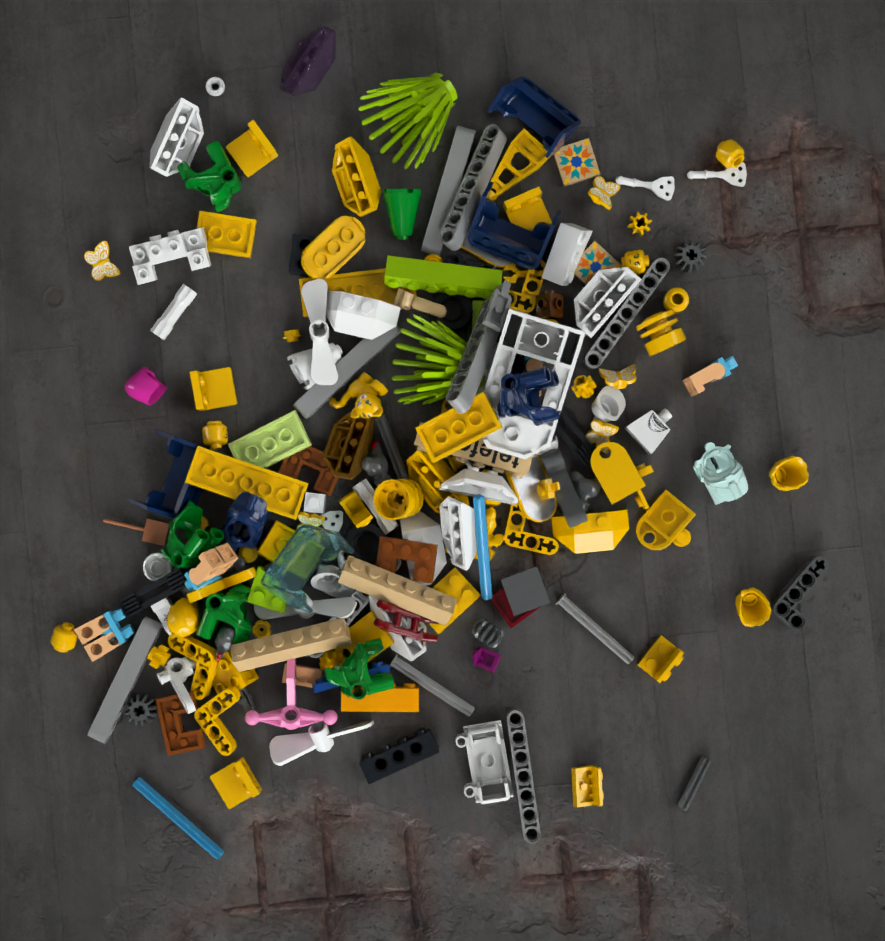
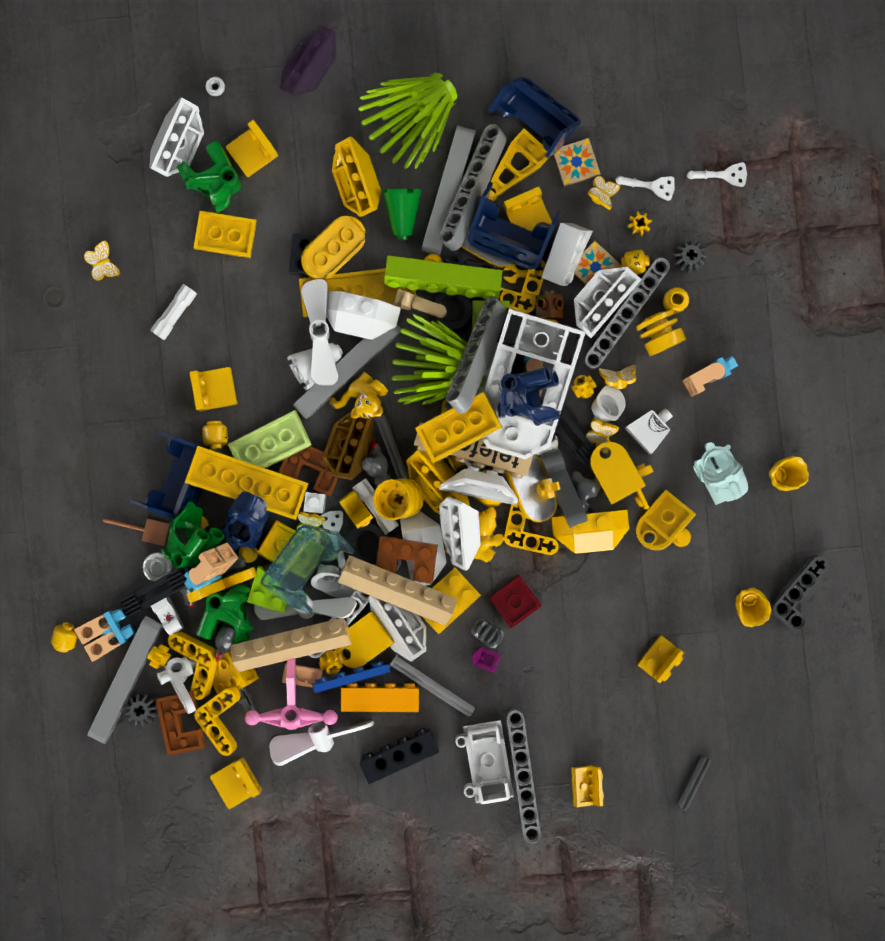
dark pink piece [124,367,167,405] -> none
white bracket [129,227,212,285] -> none
dark azure axle [132,777,224,860] -> none
yellow hair [167,598,200,638] -> none
yellow plate [252,620,271,638] -> none
yellow plate [283,329,302,342] -> none
green helmet [325,638,394,700] -> none
dark red piece [374,600,439,643] -> none
dark azure axle [473,494,492,600] -> none
light grey hinge [482,280,512,332] -> none
dark grey tile [500,566,550,616] -> none
light grey axle [555,592,634,664] -> none
yellow head [716,139,744,168] -> none

